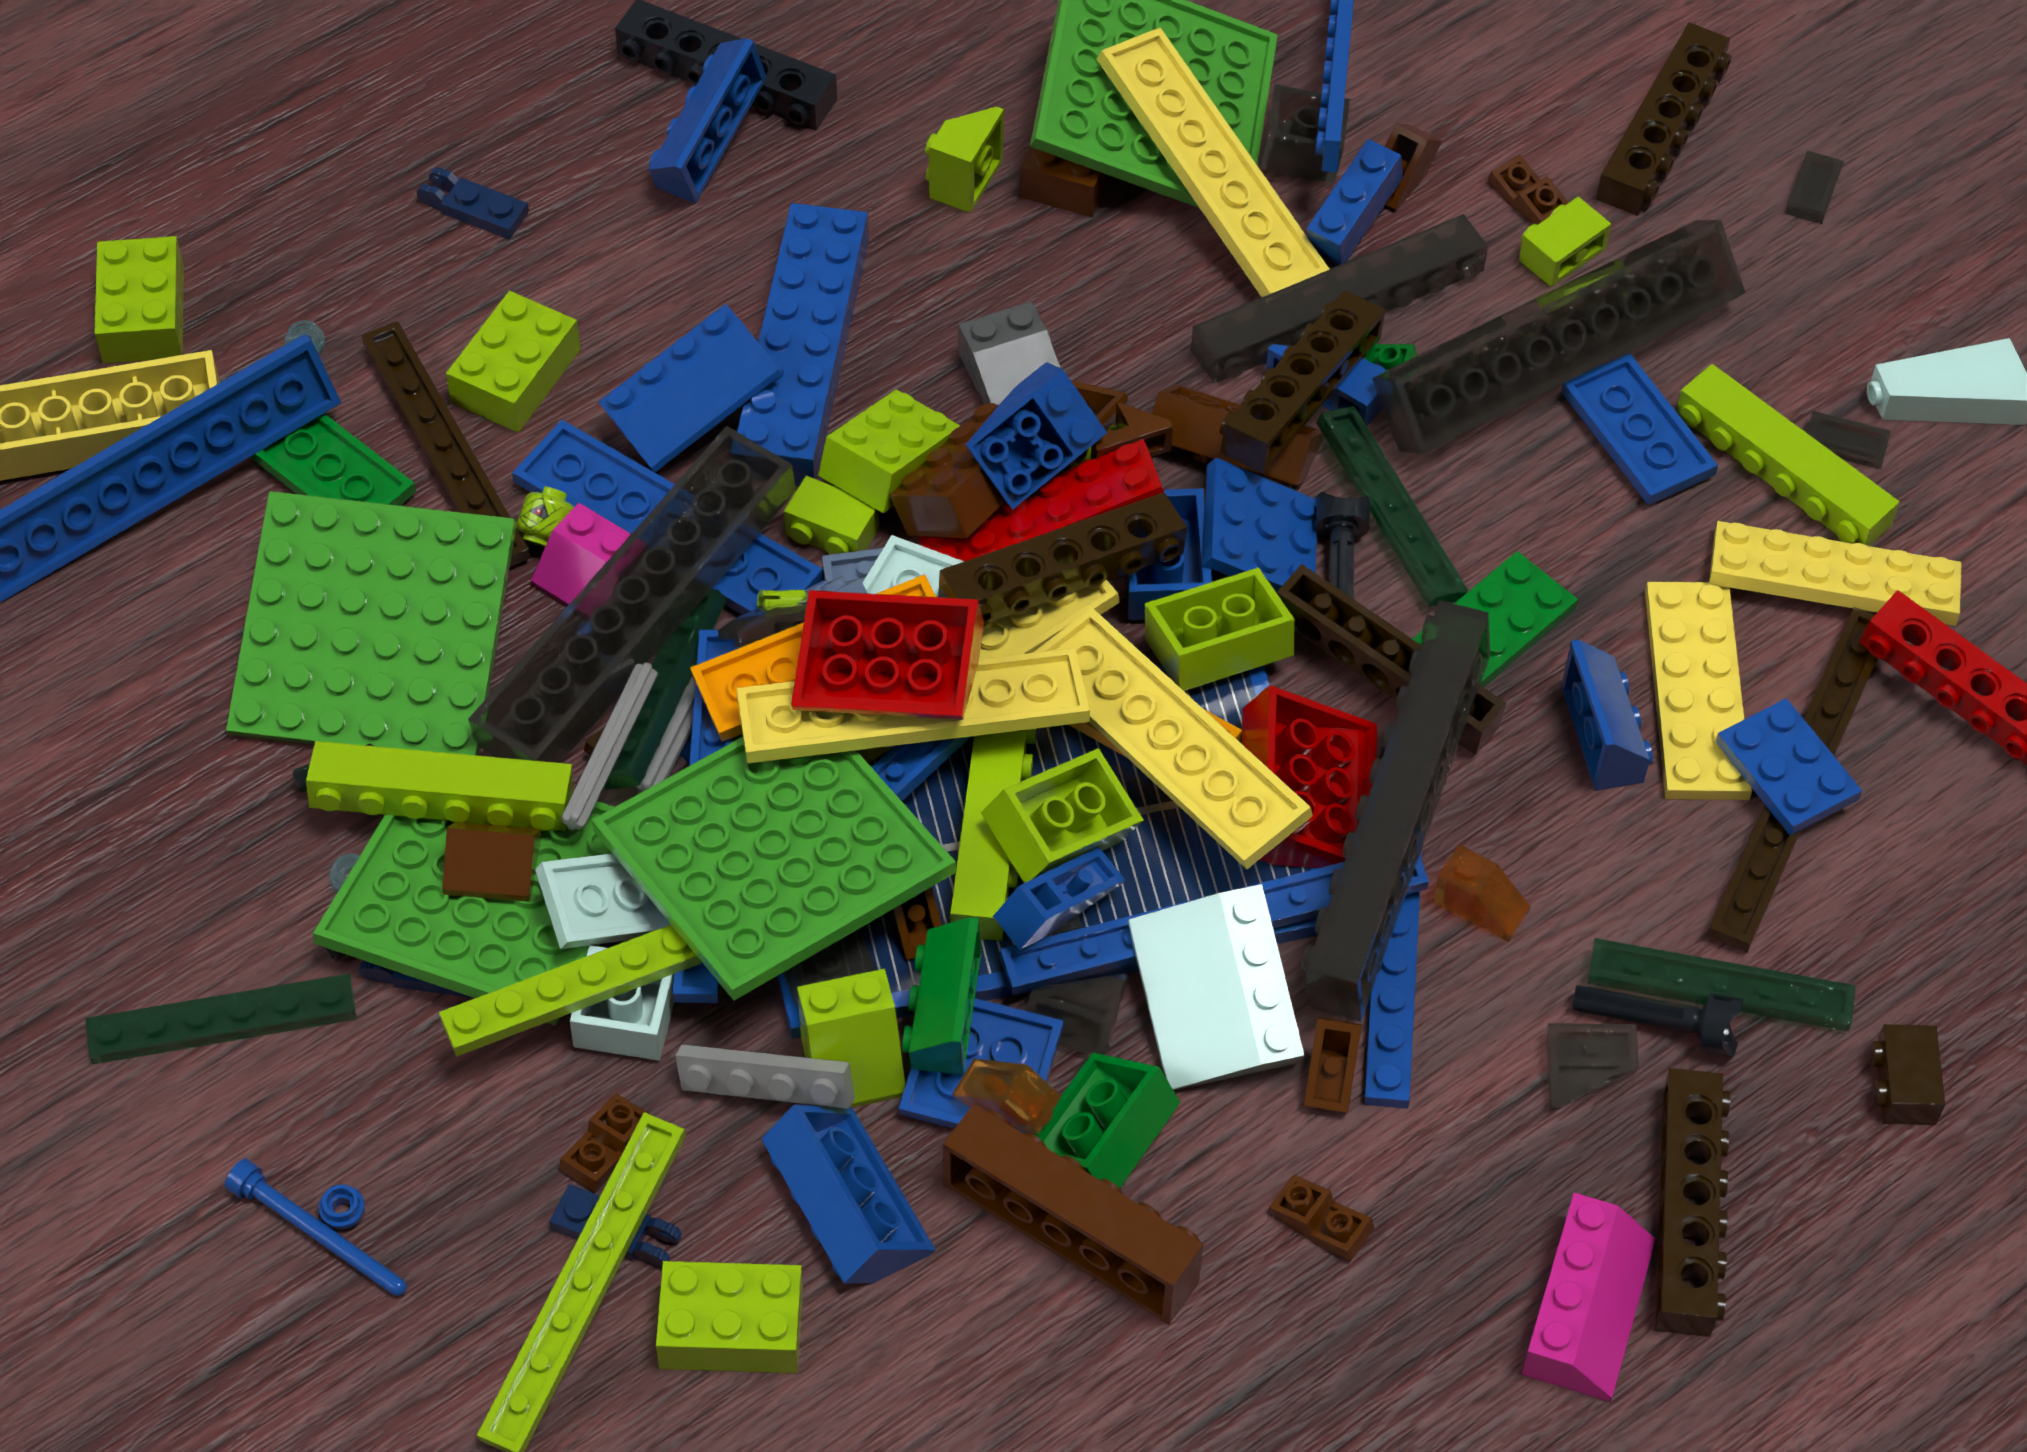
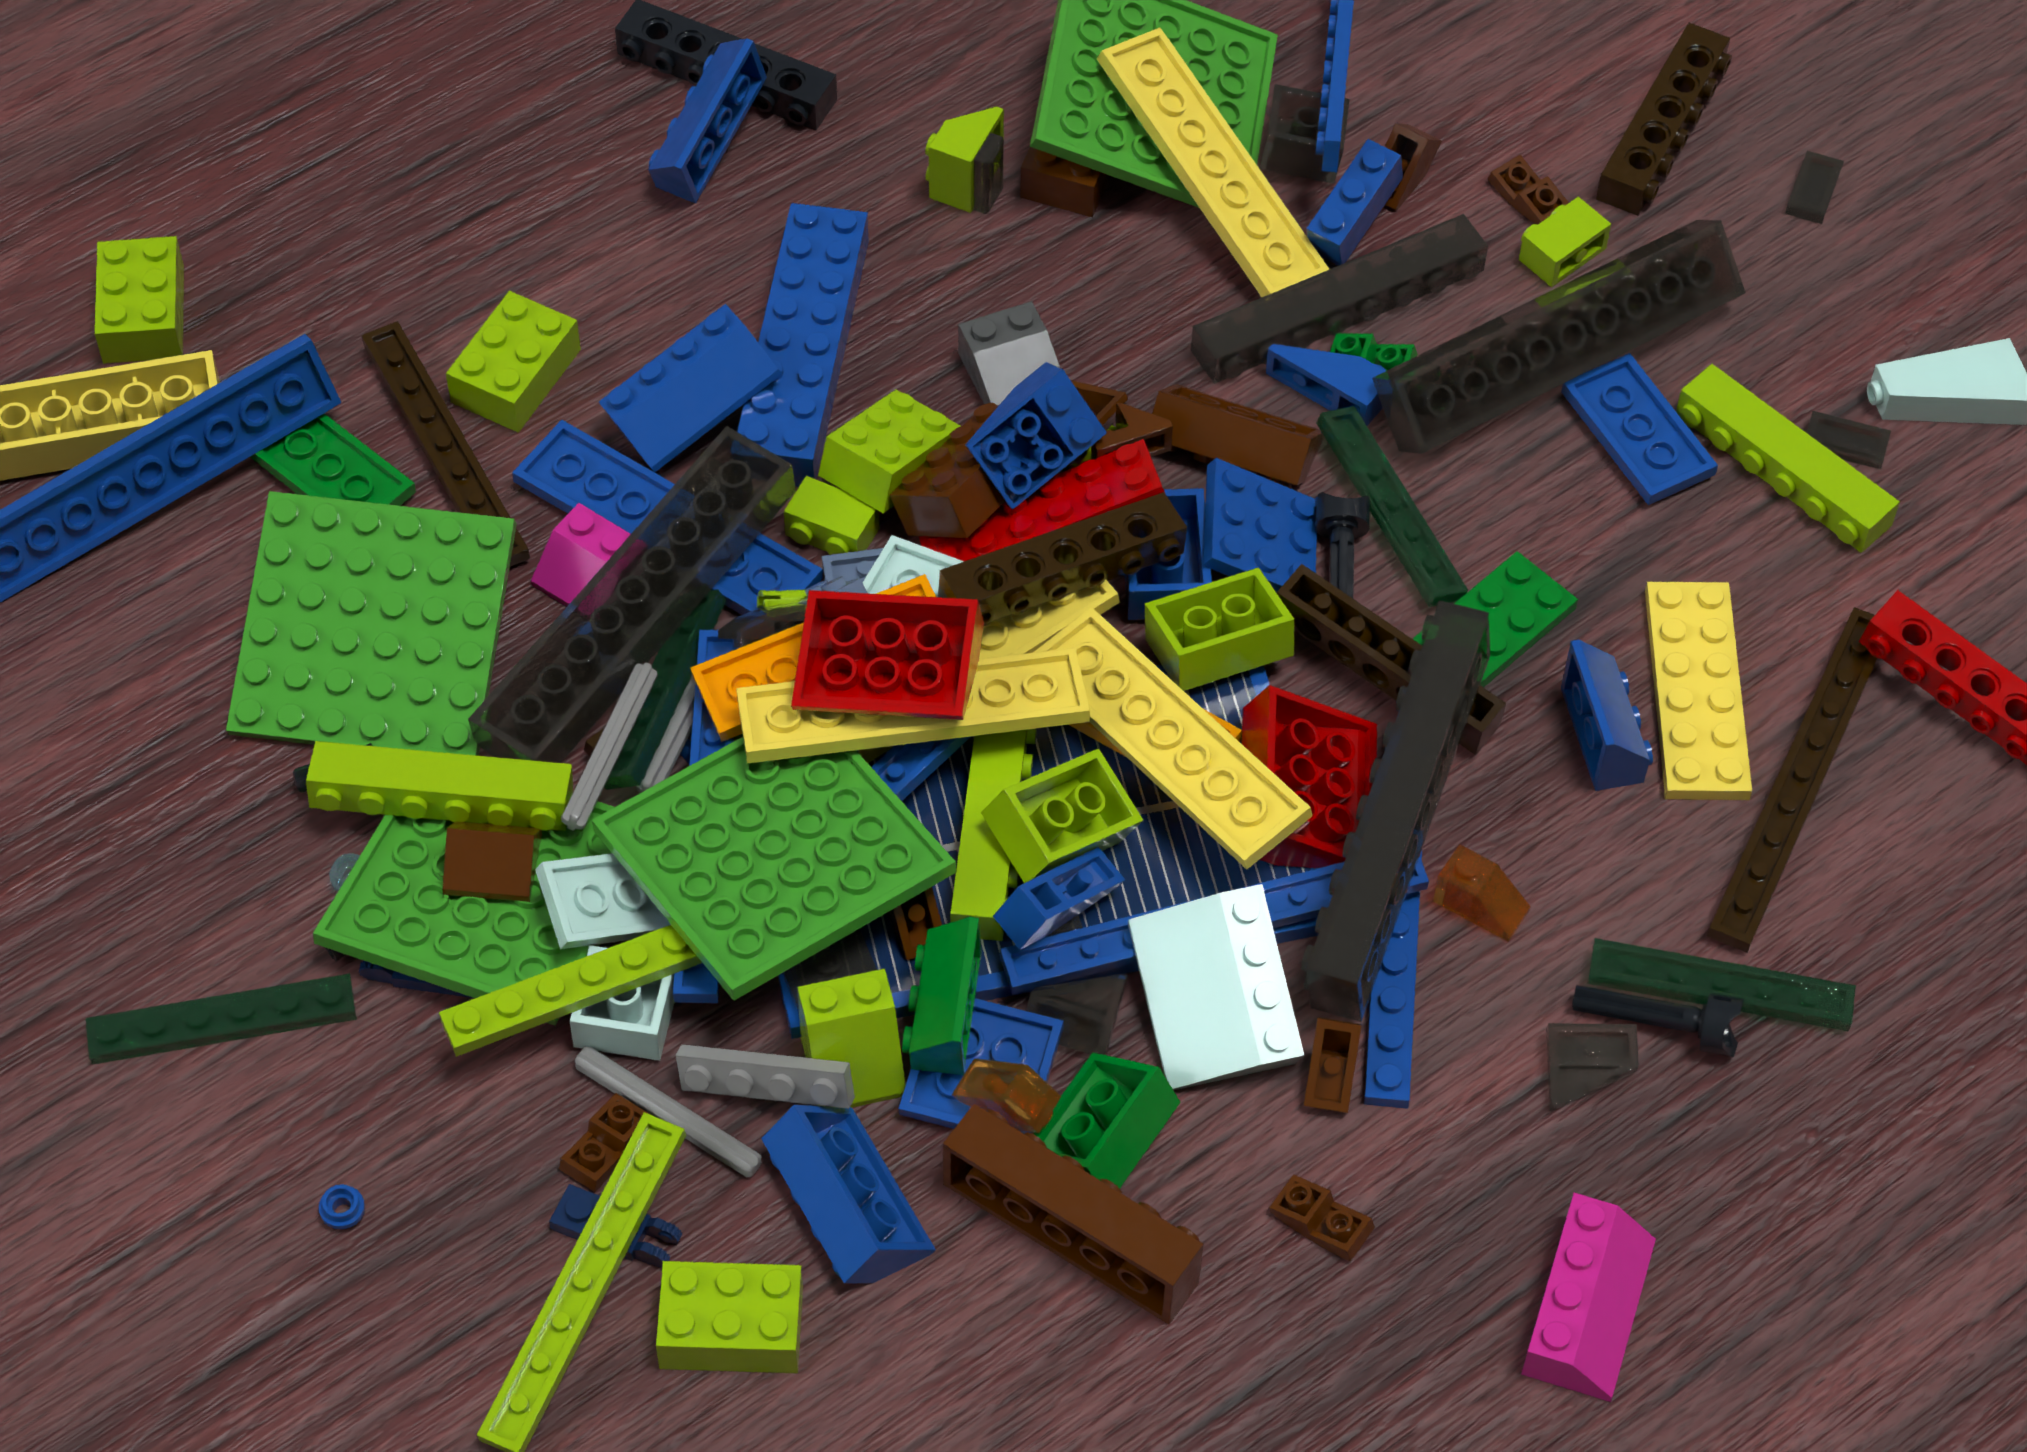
blue piece [224,1158,407,1296] -> none
clear light blue plate [285,320,325,353] -> none
dark blue hinge [417,167,529,239] -> none
lime head [517,486,574,548] -> none
dark brown brick [1219,290,1386,473] -> none
dark brown brick [1655,1068,1730,1337] -> none
light yellow plate [1709,521,1961,626] -> none
blue plate [1715,698,1862,836] -> none
dark brown brick [1870,1024,1945,1125] -> none
none -> light grey axle [574,1047,762,1177]
none -> clear smoke tile [974,133,1004,214]

